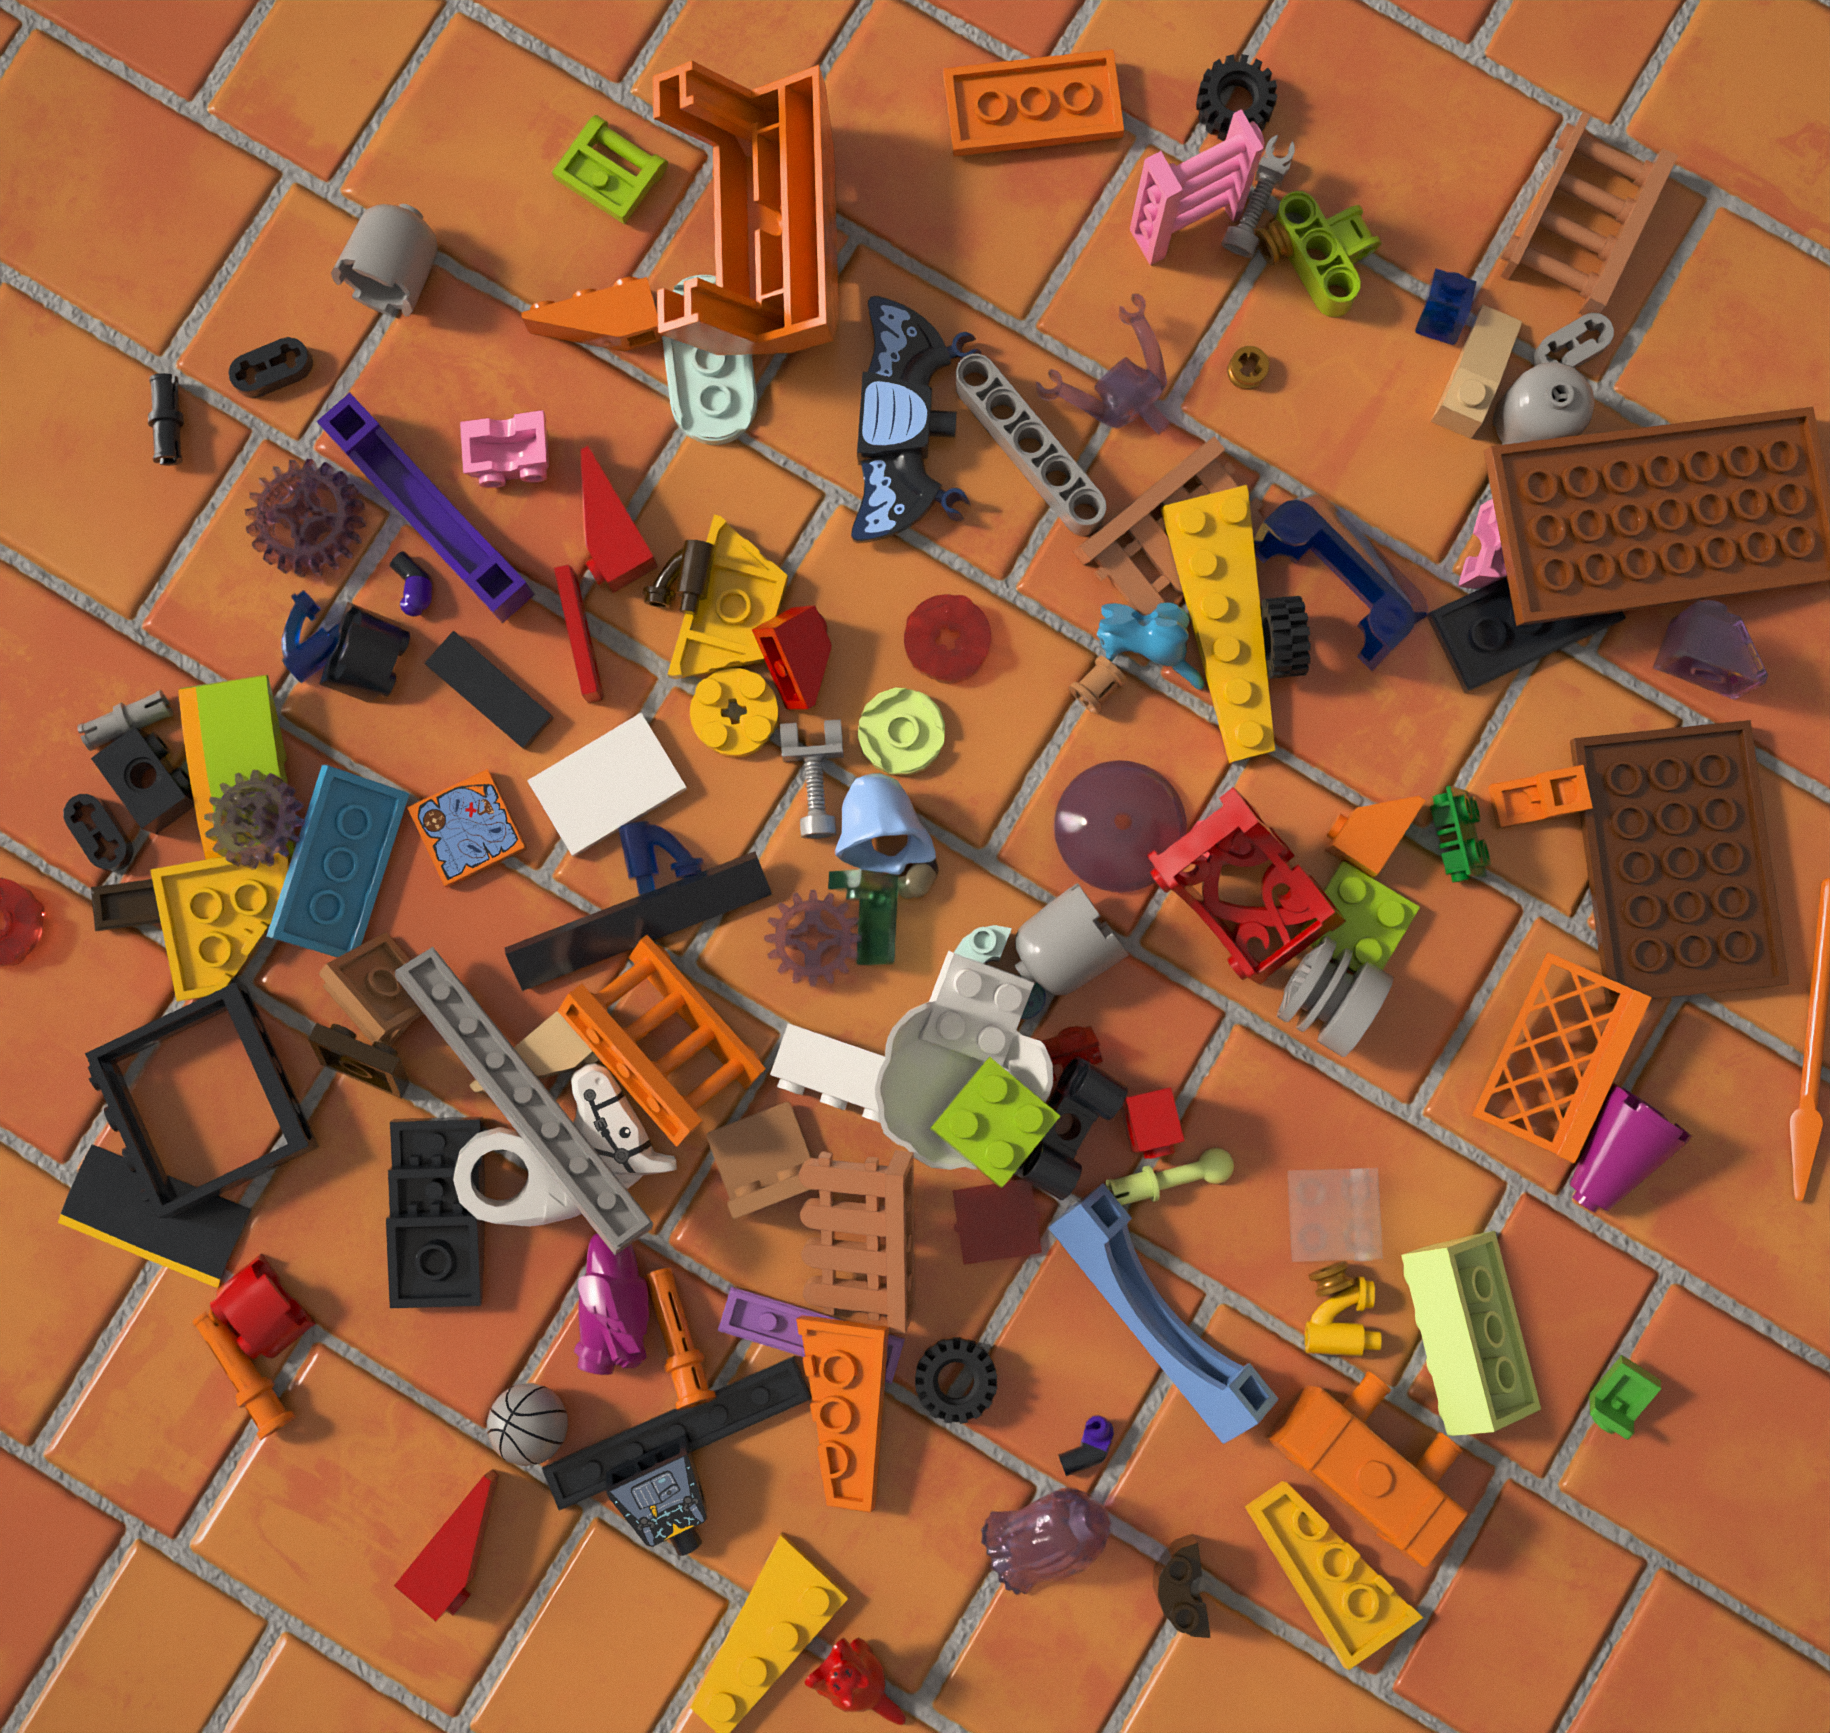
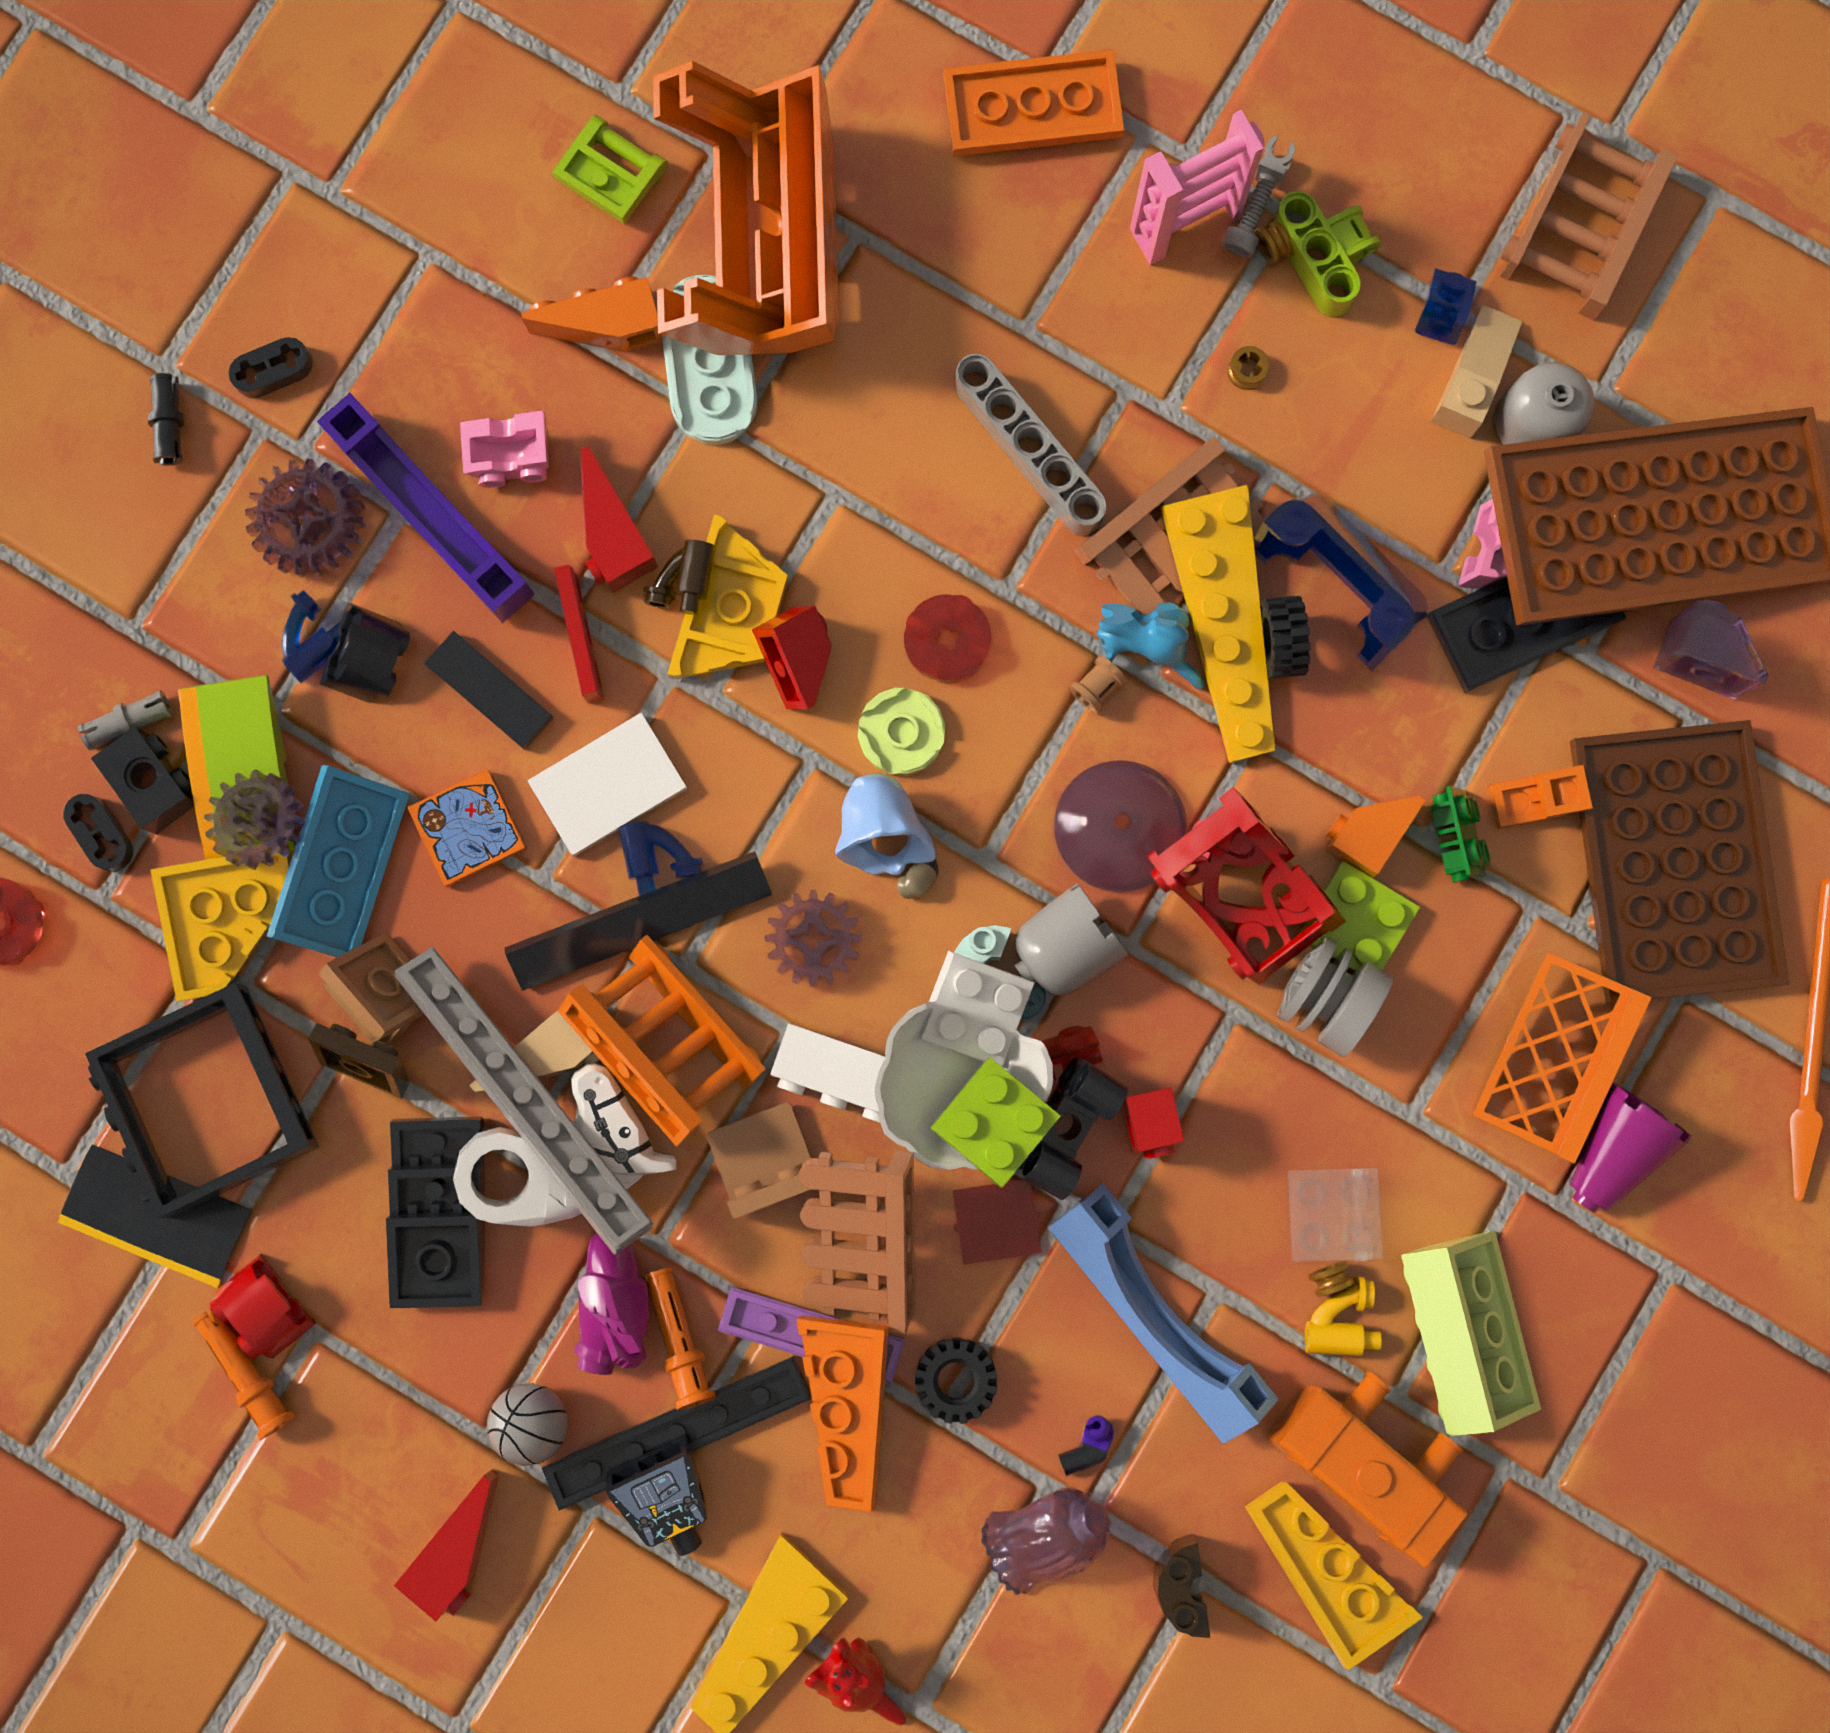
dark brown tile [91,879,161,931] -> none
light grey cylinder [331,204,438,316] -> none
dark purple arm [389,551,433,617] -> none
yellow plate [690,668,779,758] -> none
light grey bar [780,719,844,839] -> none
clear green bracket [828,869,899,966] -> none
torso [851,296,981,543] -> none
piece [1036,294,1171,435] -> none
yellowish green pin [1106,1148,1234,1206] -> none
black tyre [1196,54,1277,141] -> none
light grey beam [1533,313,1614,369] -> none
bright green bracket [1589,1355,1662,1440] -> none

